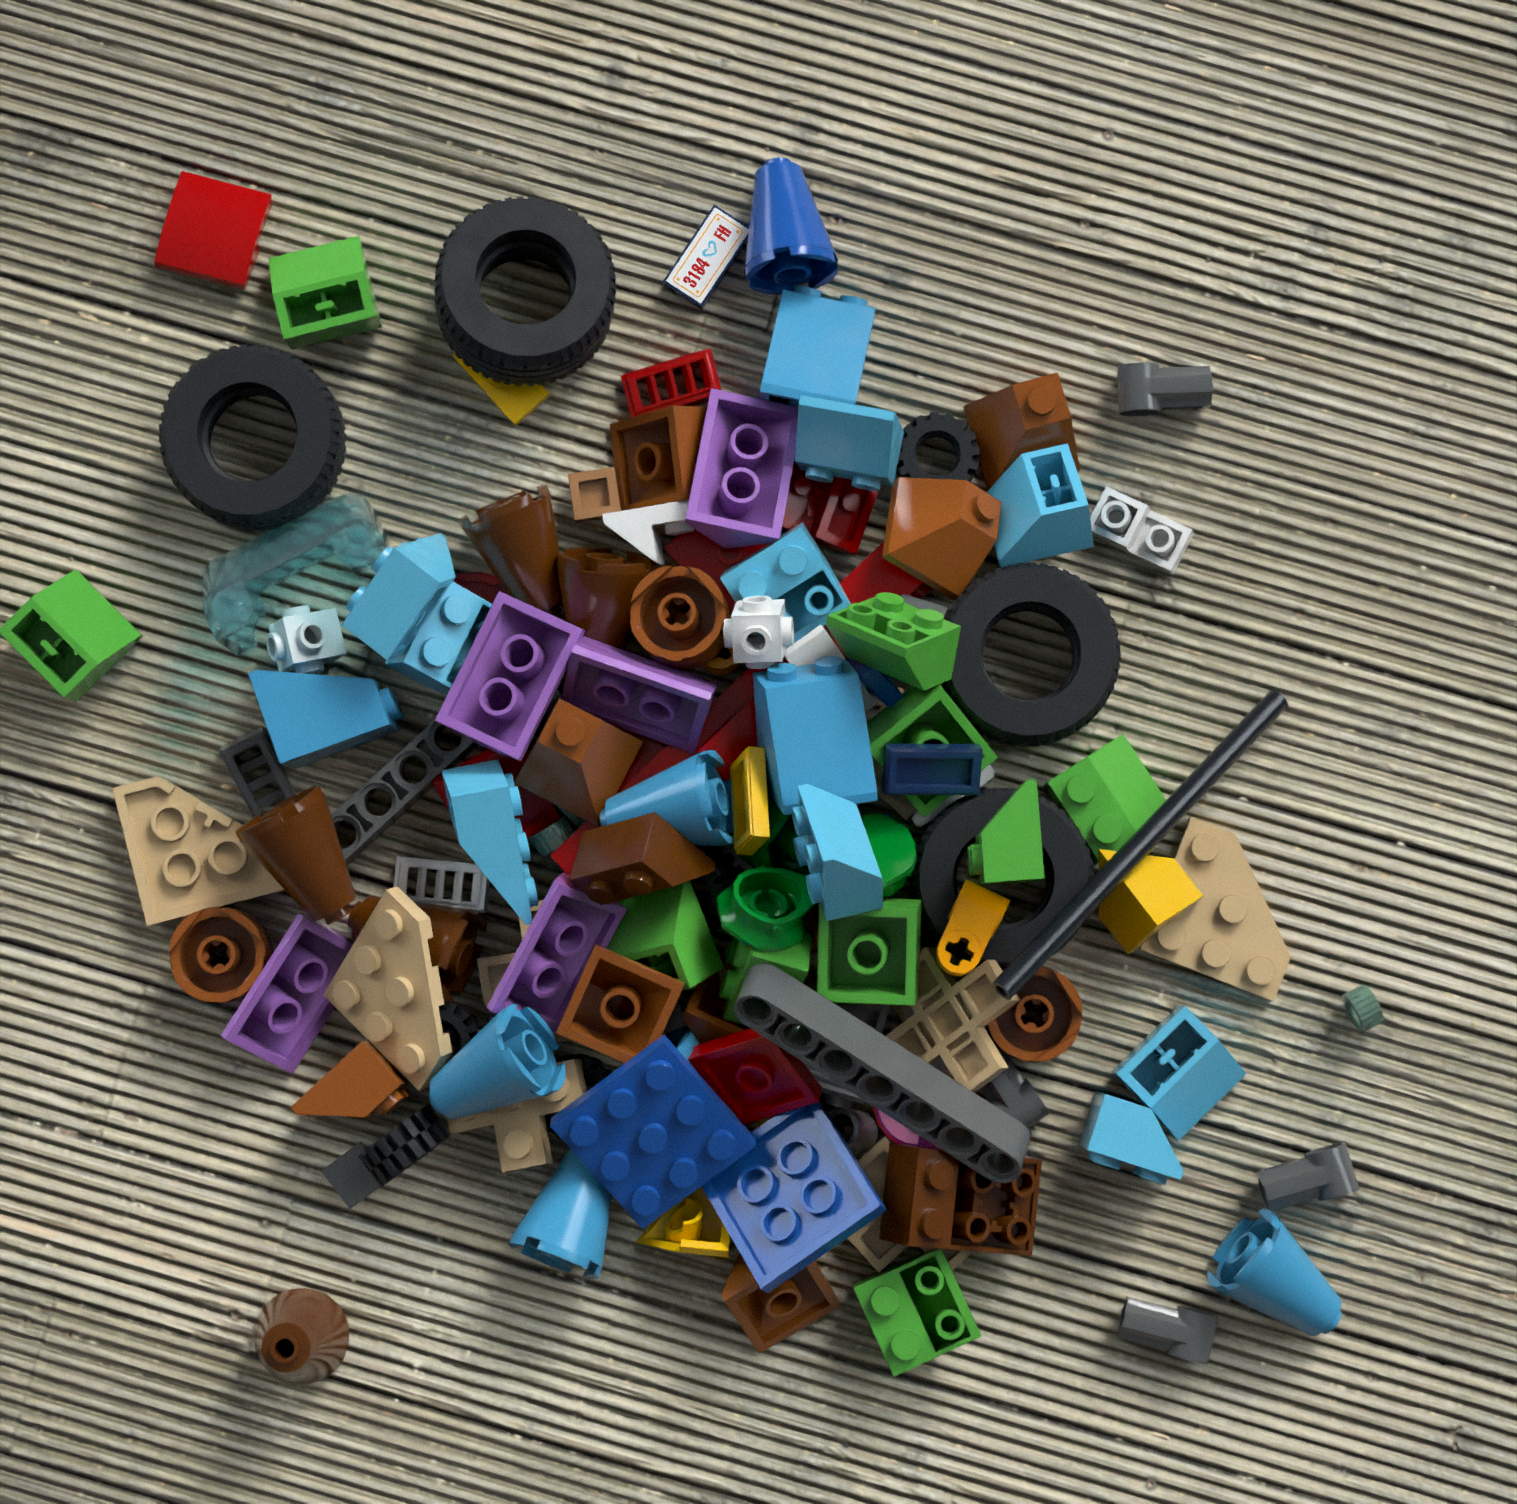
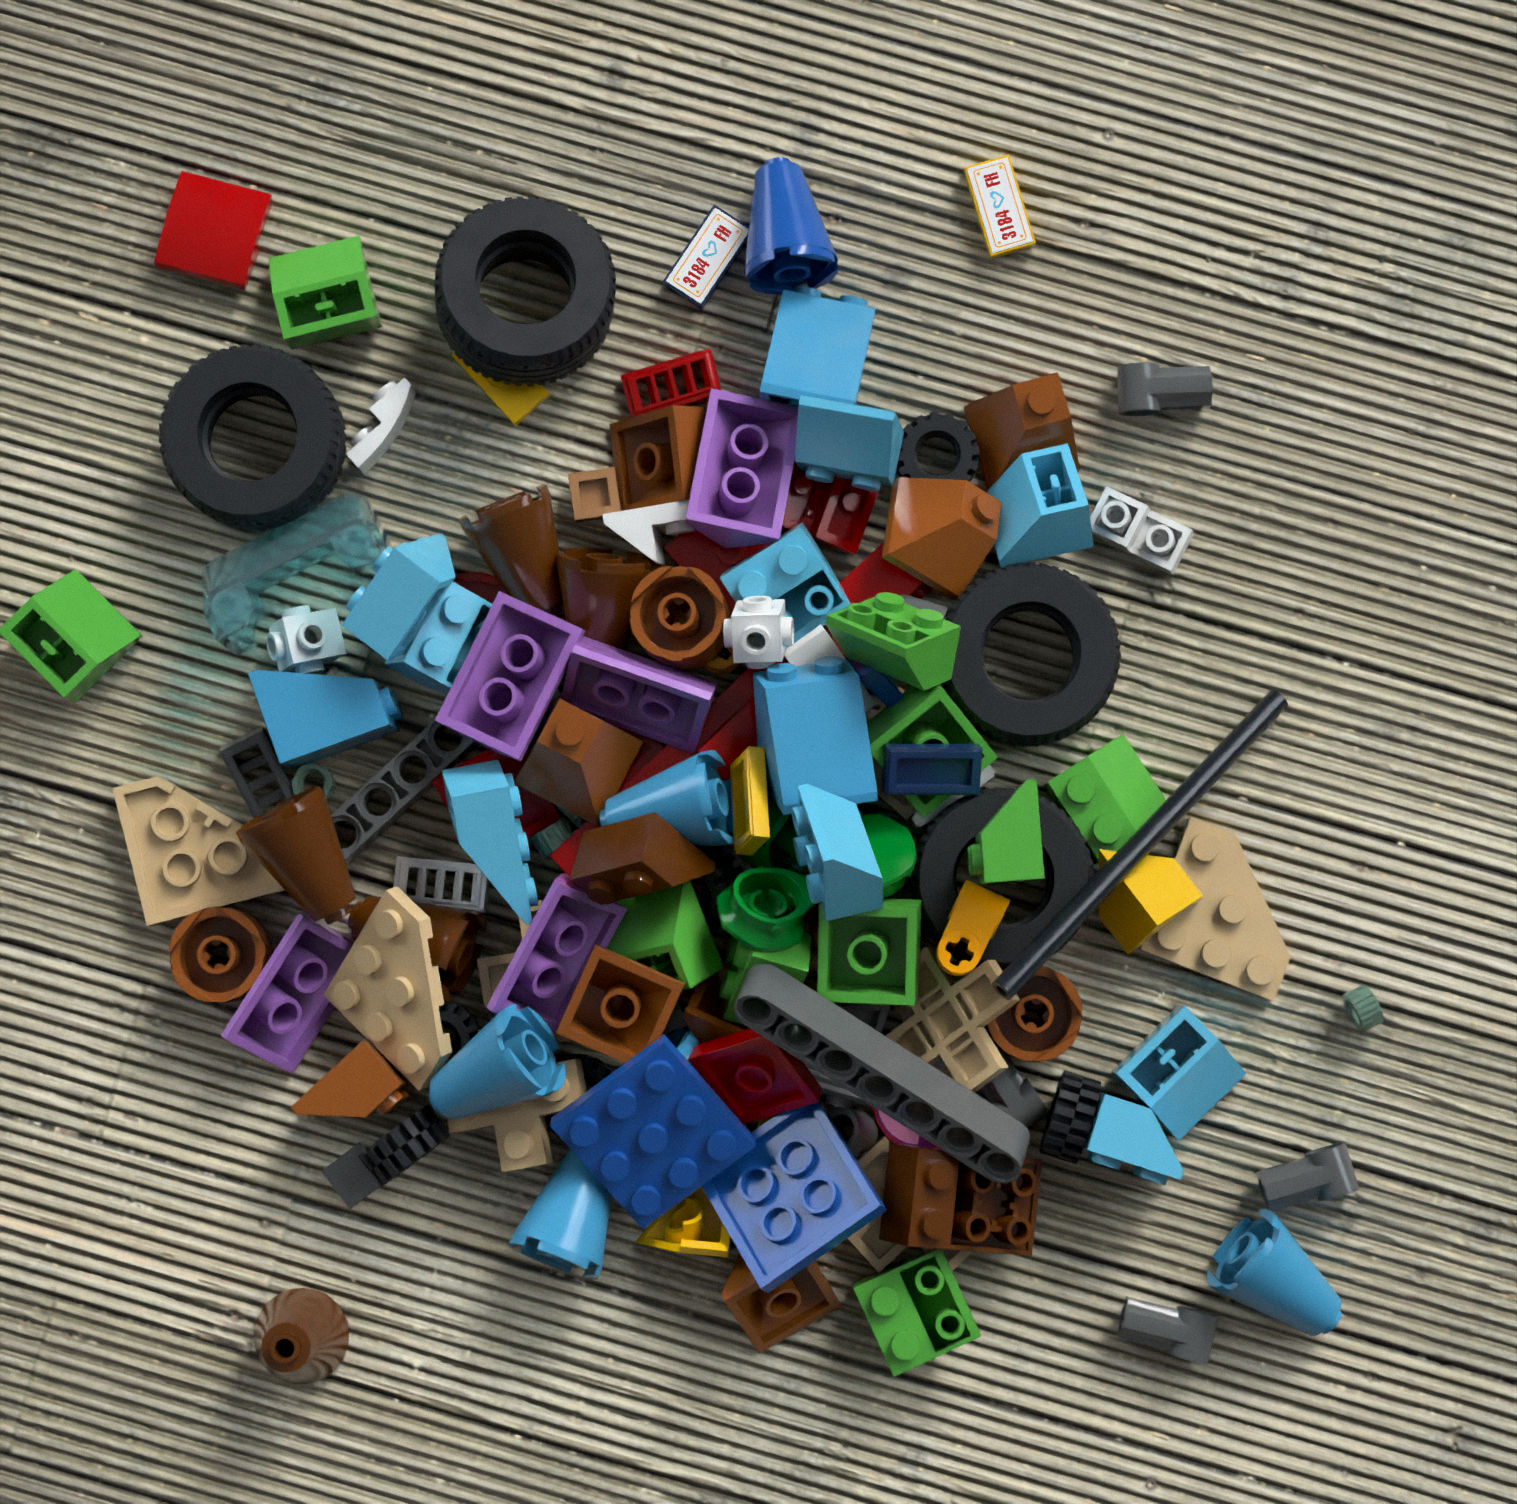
none -> sand green axle [291,762,336,800]
none -> white slope [346,377,416,474]
none -> white tile [963,154,1036,259]
none -> black tyre [1039,1070,1102,1164]

